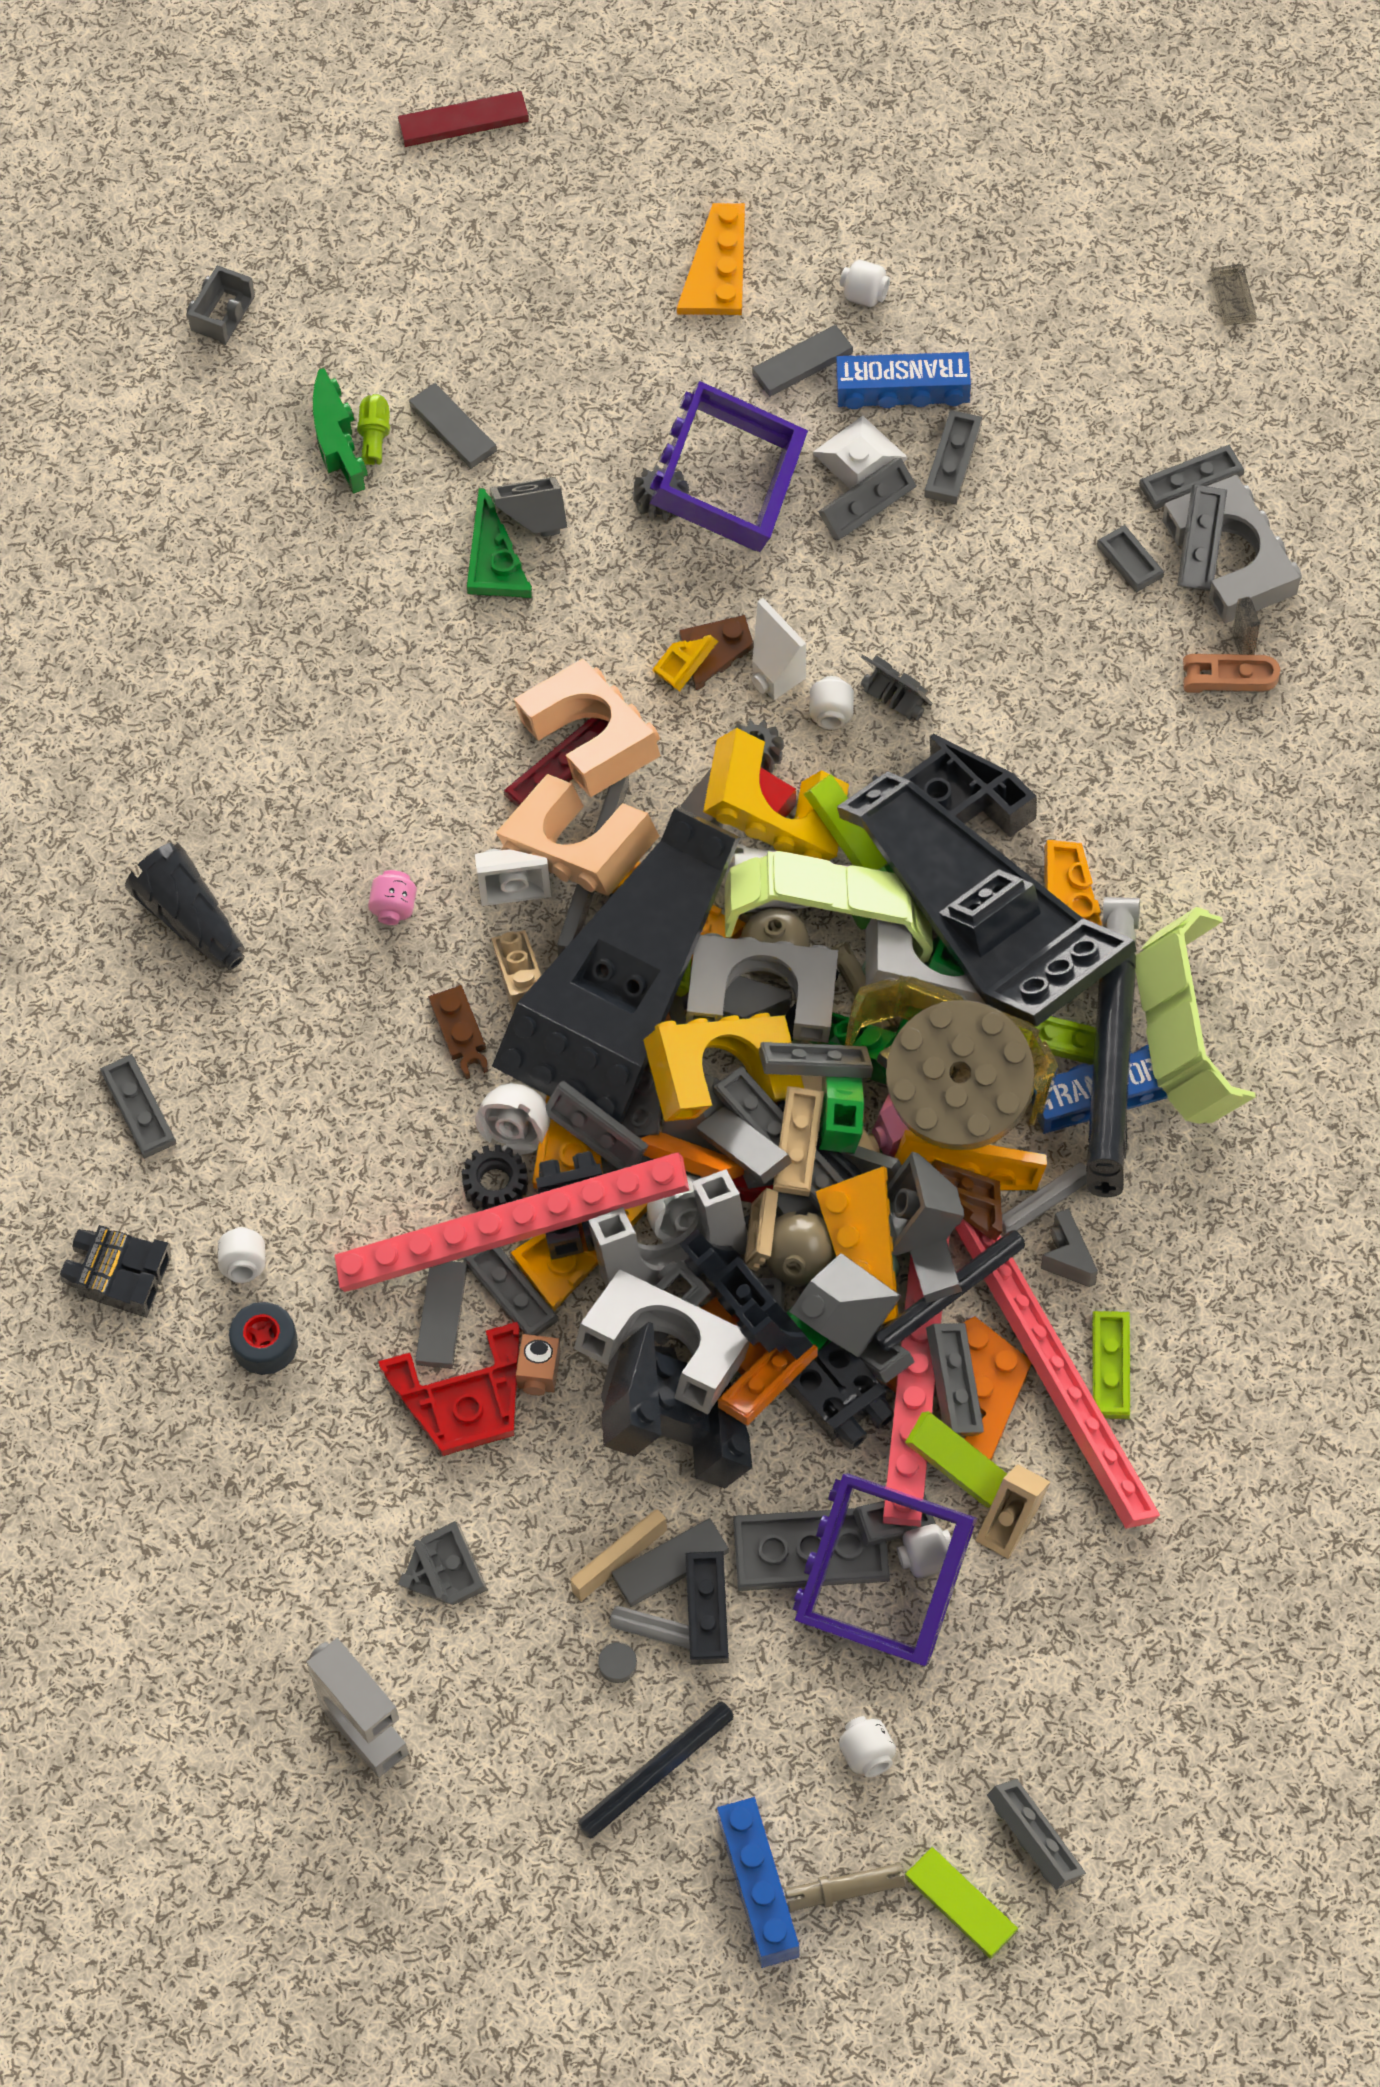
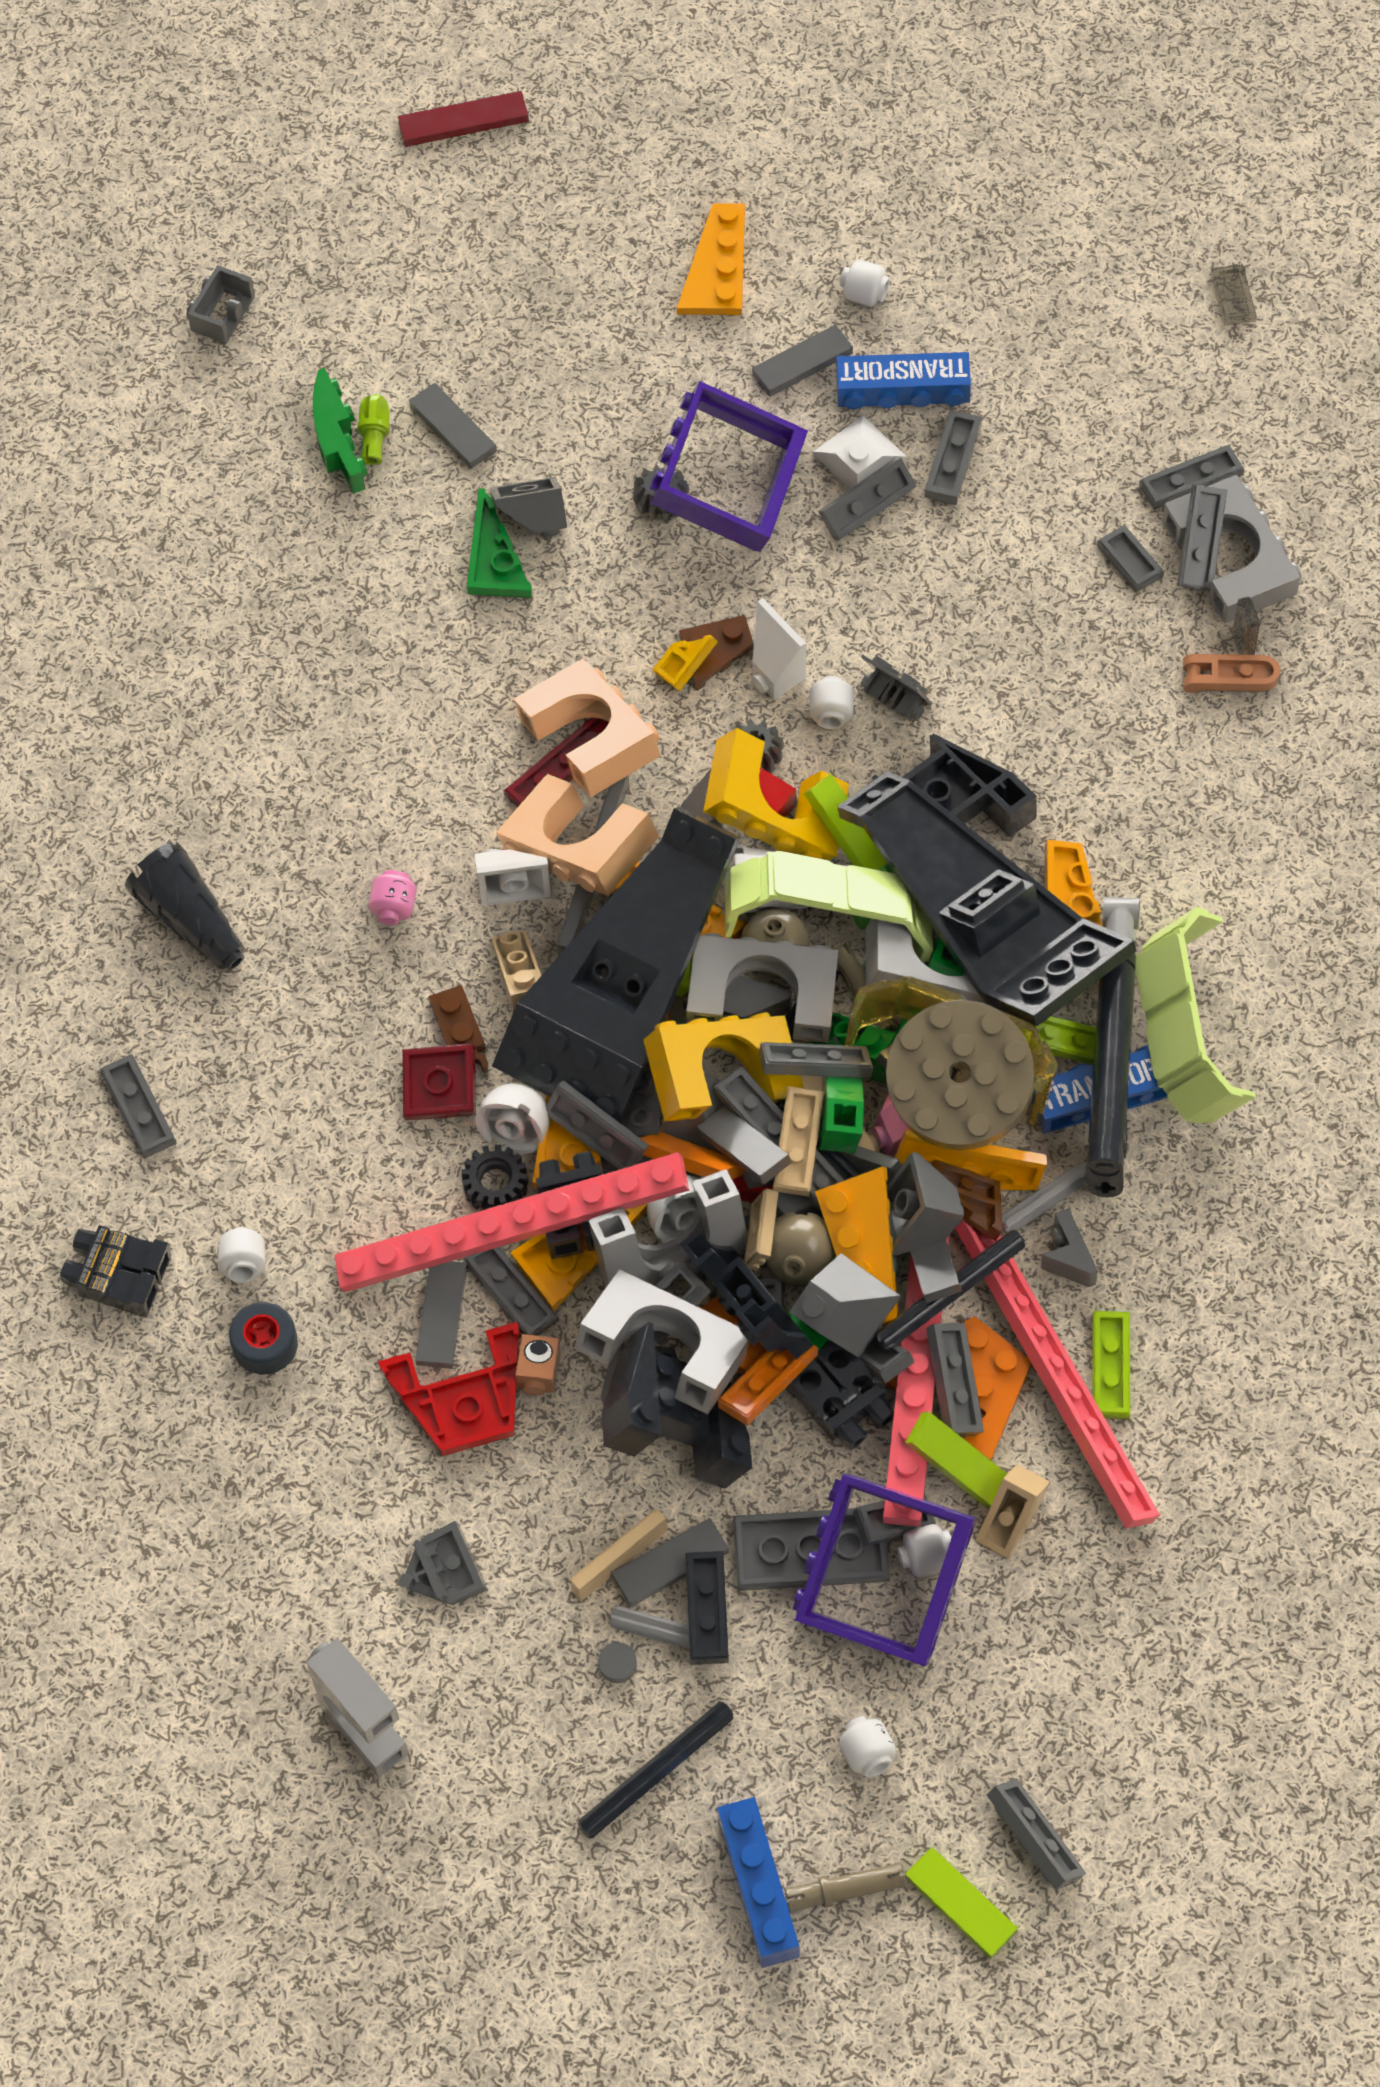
none -> dark red tile [402,1043,476,1120]

